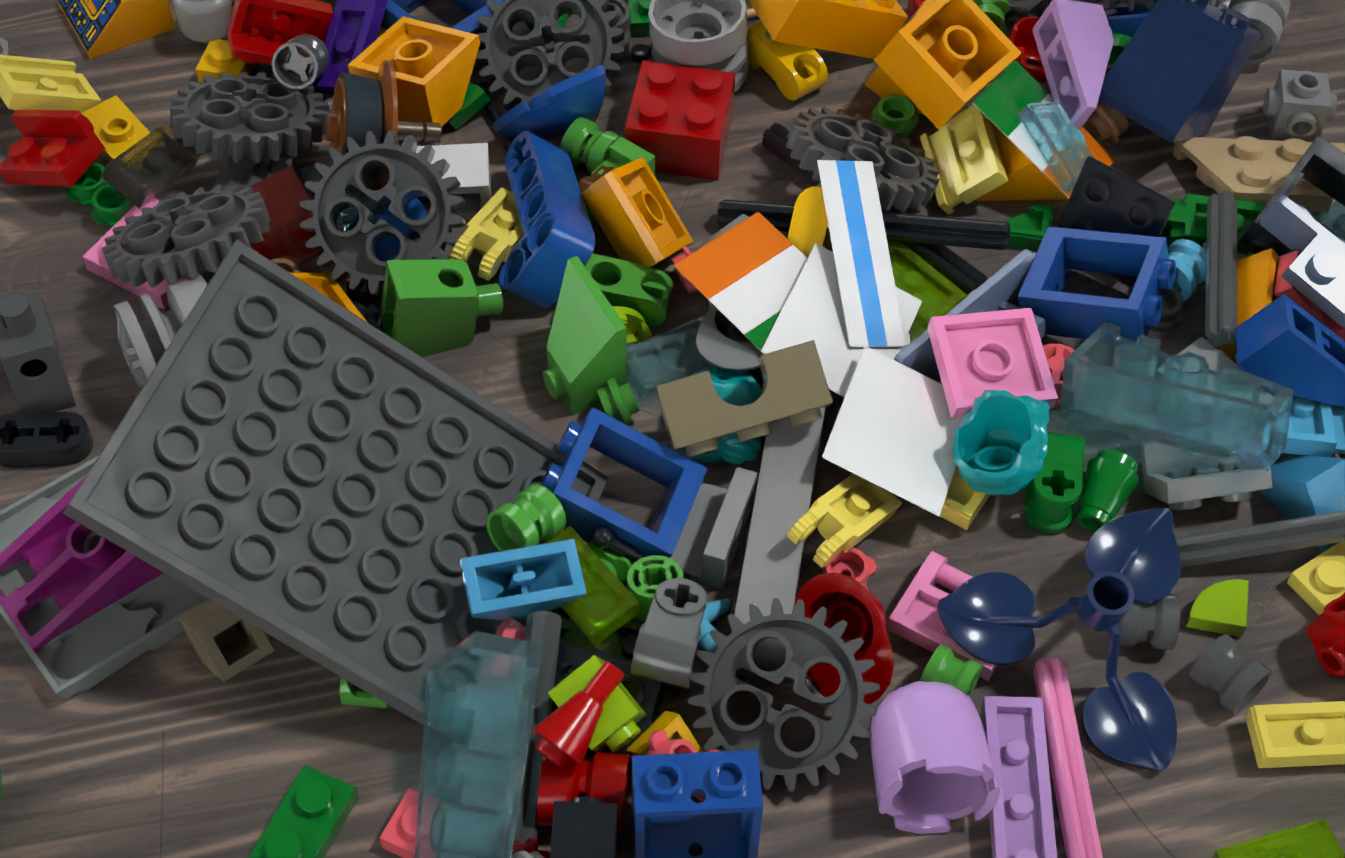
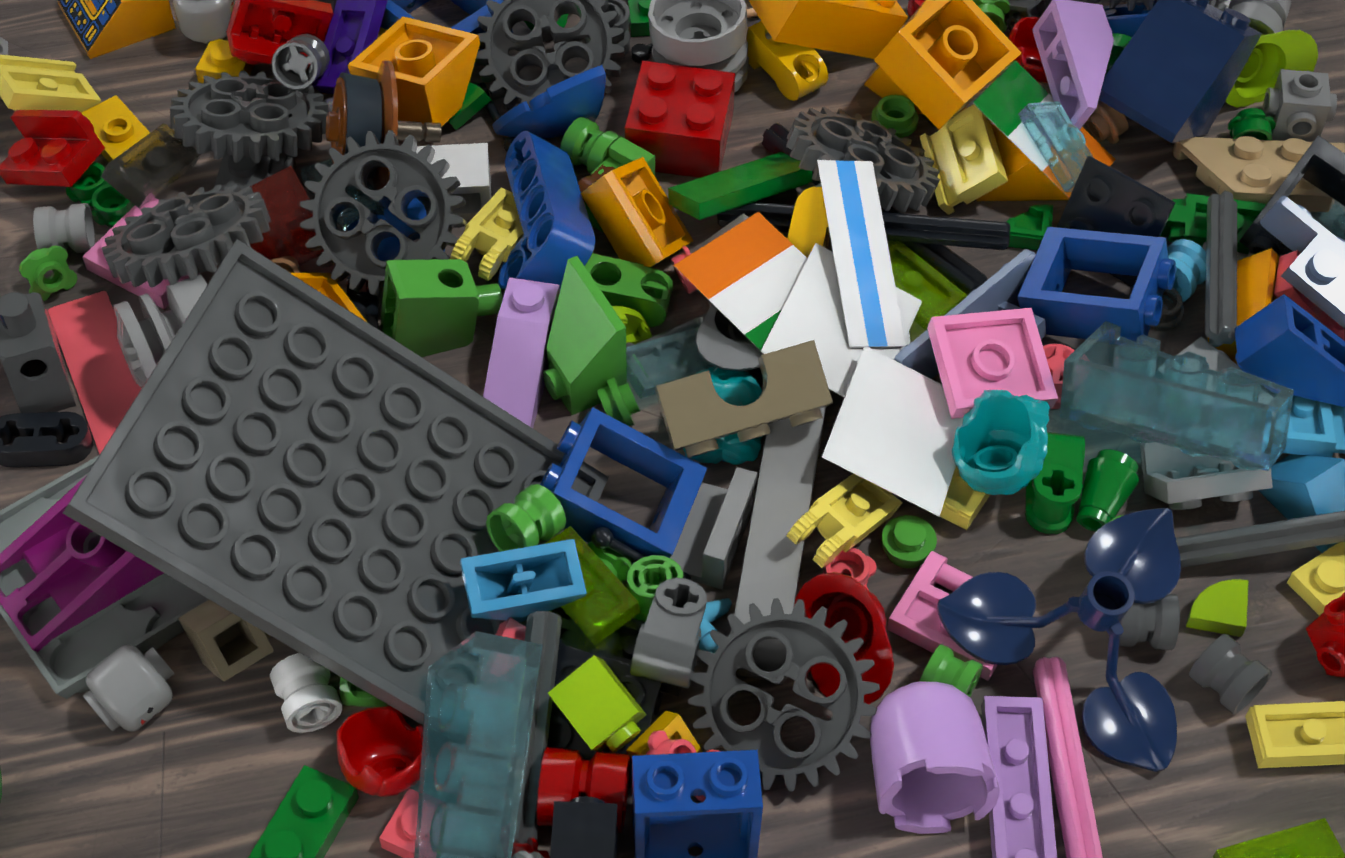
red cone [531,661,625,769] -> none
none -> bright green plate [19,245,77,301]
none -> light grey wheel [33,203,95,253]
none -> coral sticker [48,291,142,455]
none -> light grey head [83,644,175,731]
none -> white wheel [270,653,343,733]
none -> red hair [336,706,430,797]
none -> lavender slope [483,277,560,428]
none -> green tile [668,152,812,220]
none -> bright green plate [881,515,937,568]
none -> lime piece [1225,30,1318,108]
none -> green plate [1228,108,1276,140]

